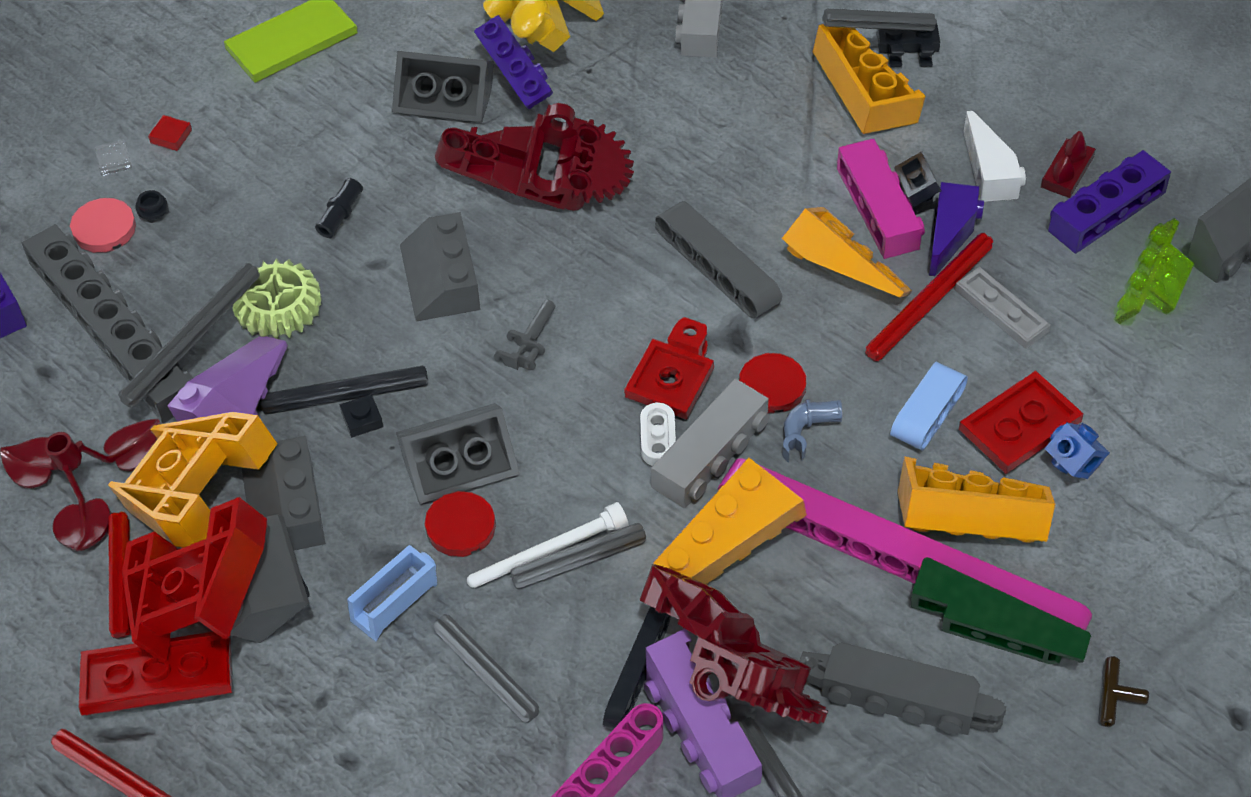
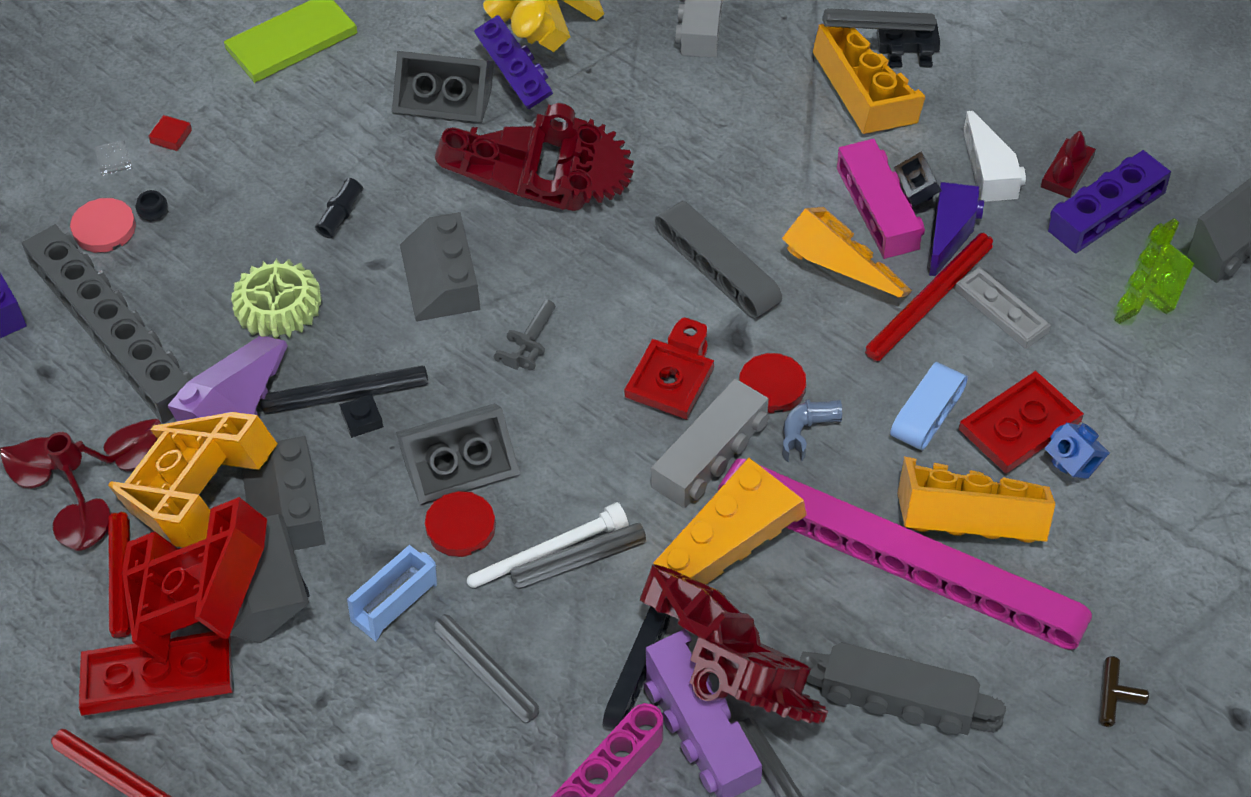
dark grey axle [118,263,260,408] -> none
white plate [640,403,676,466] -> none
dark green wedge [911,557,1091,664] -> none

